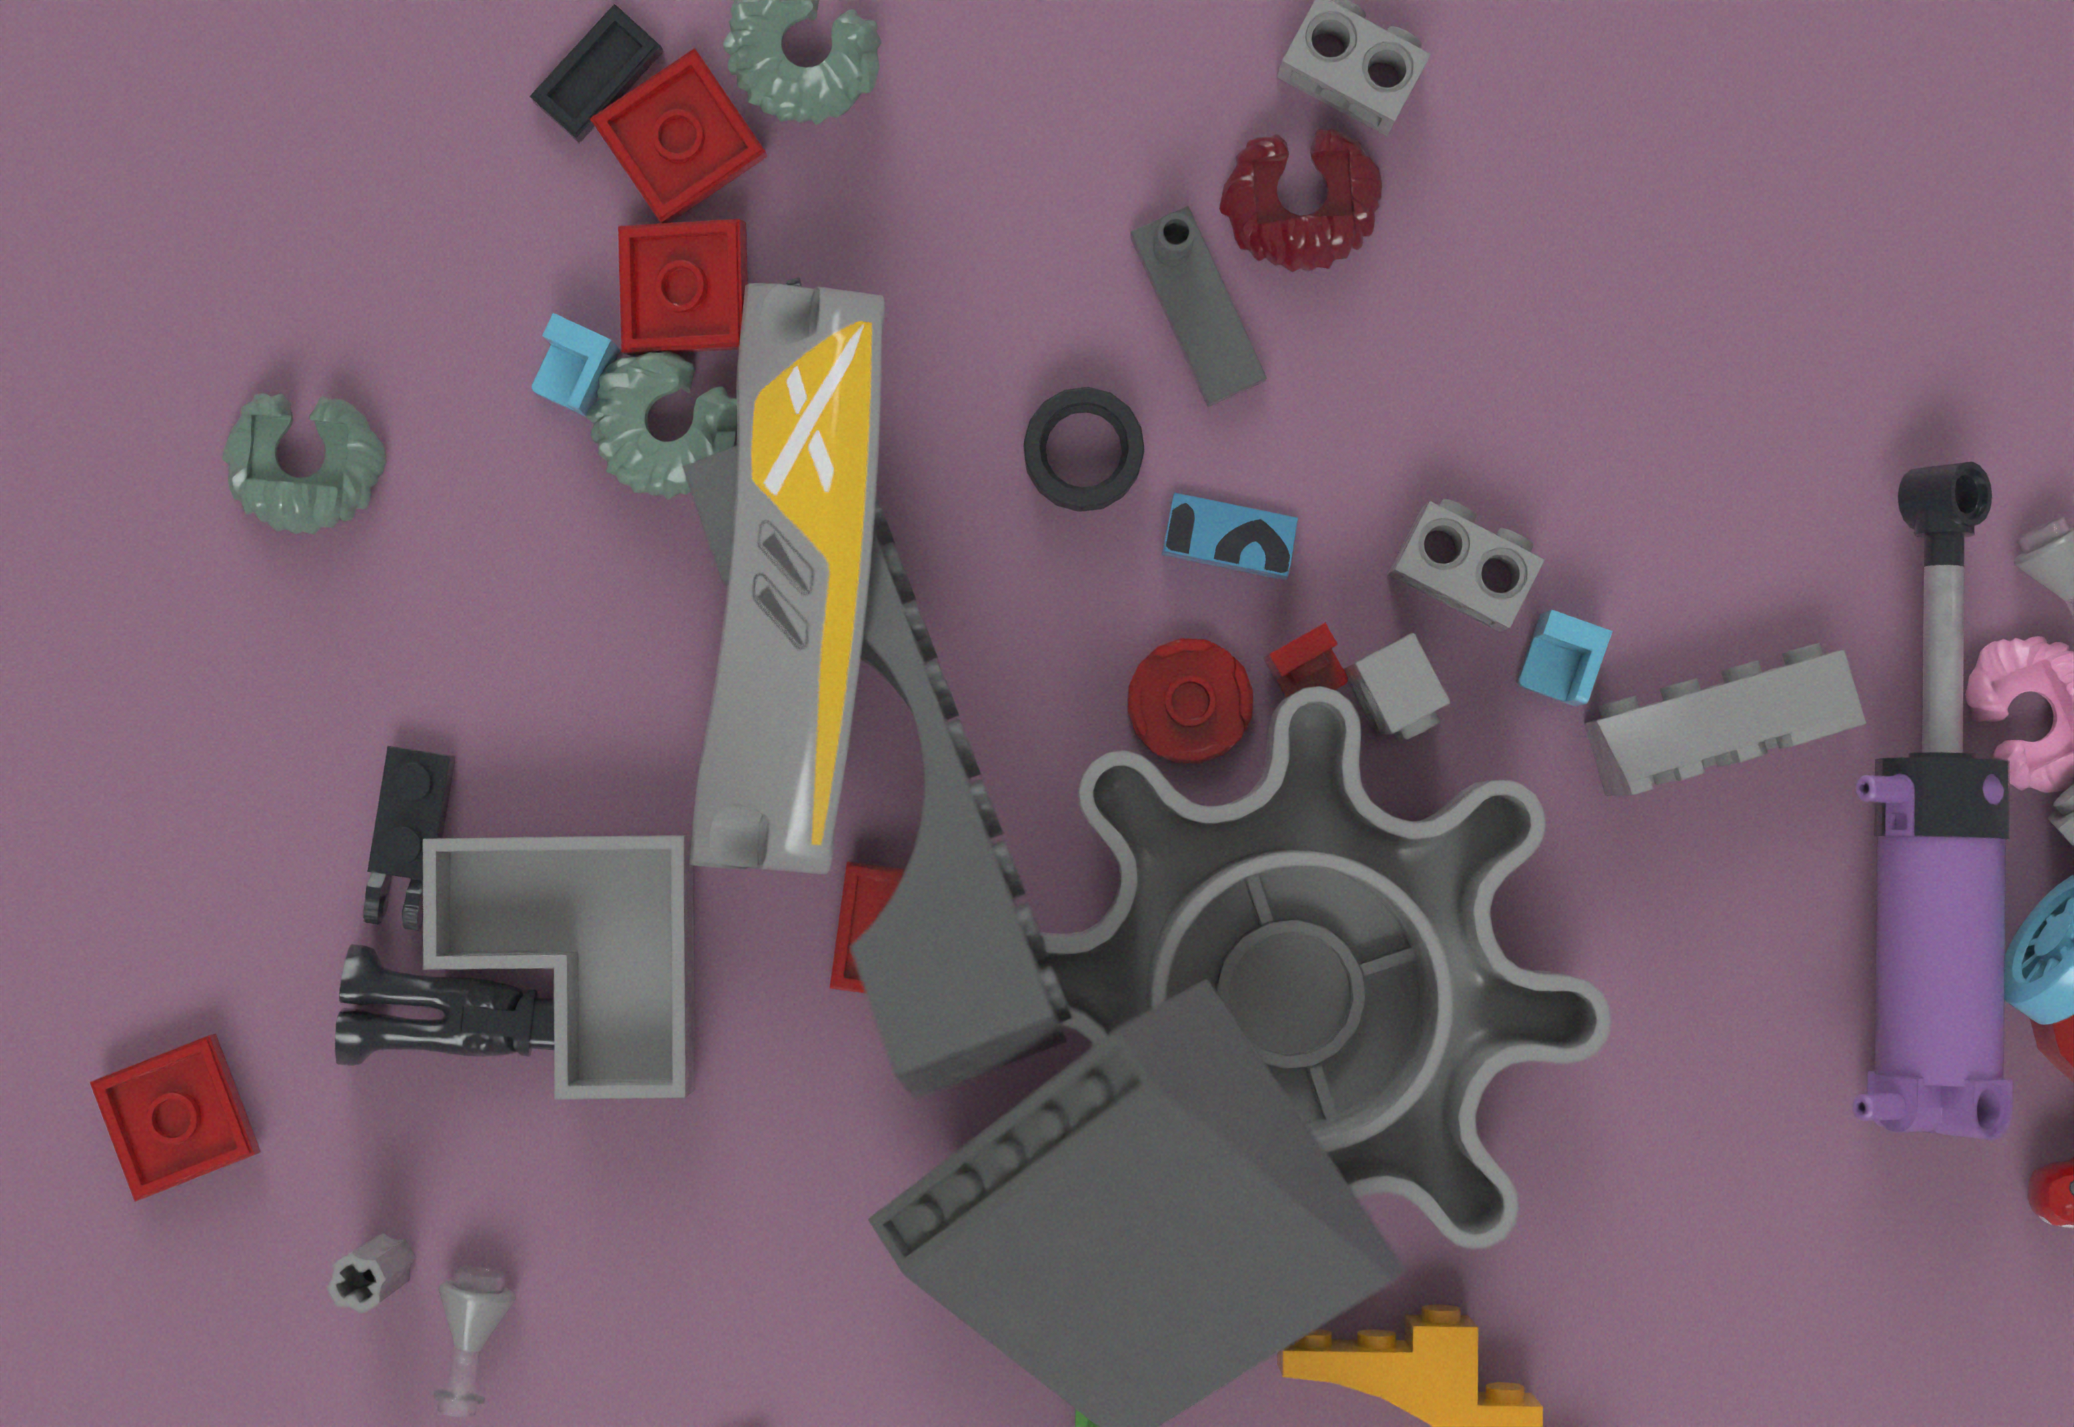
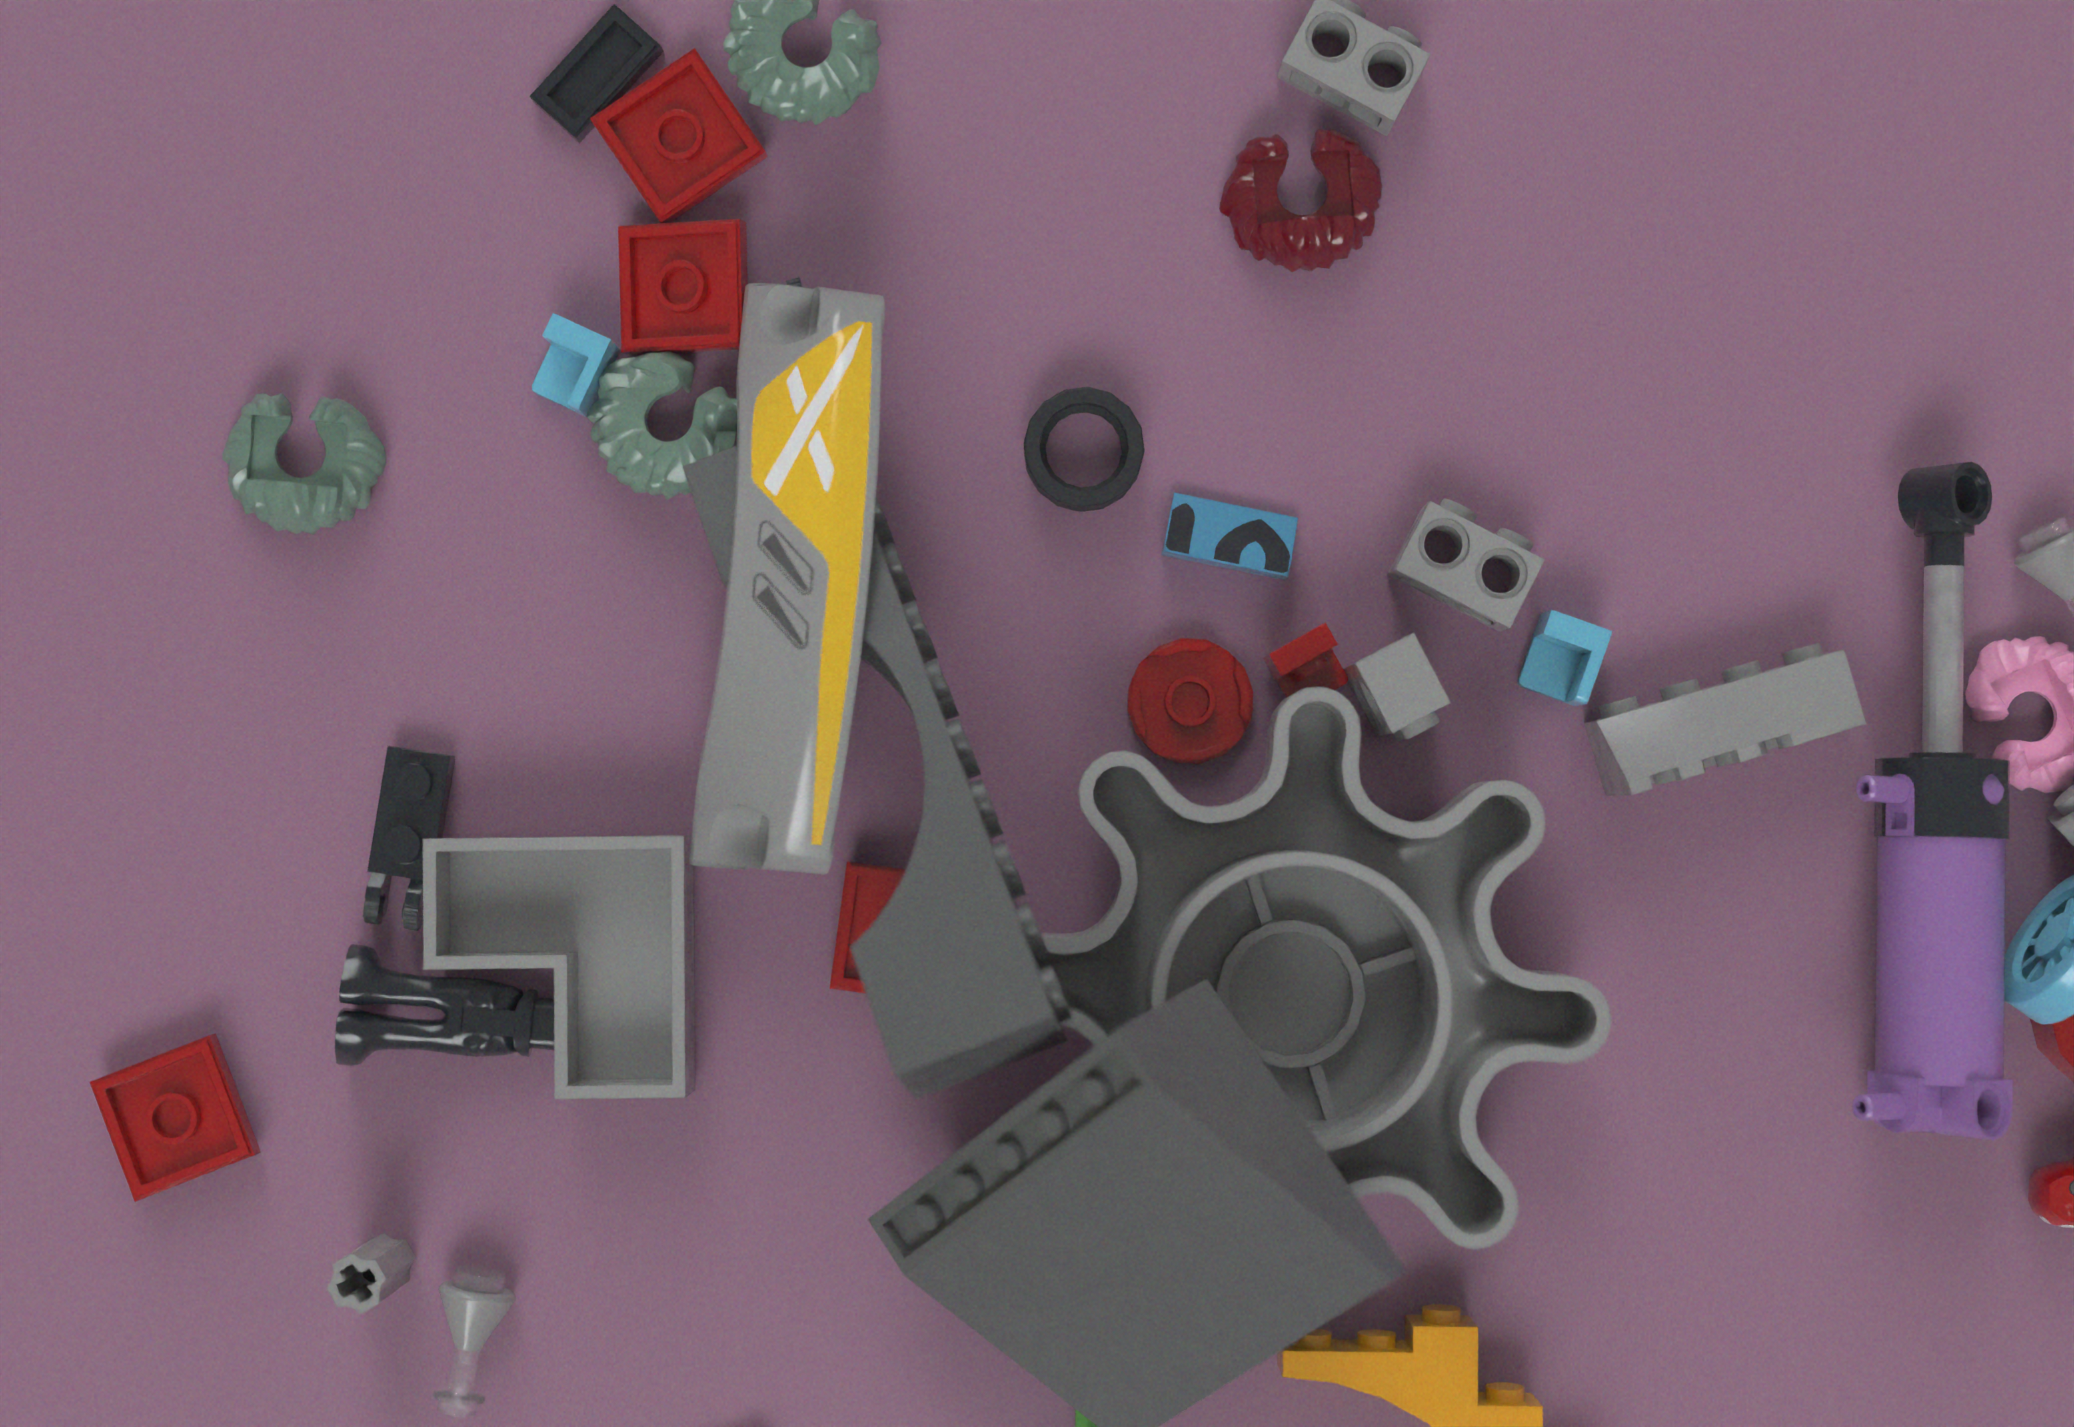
dark grey piece [1130,206,1267,407] -> none

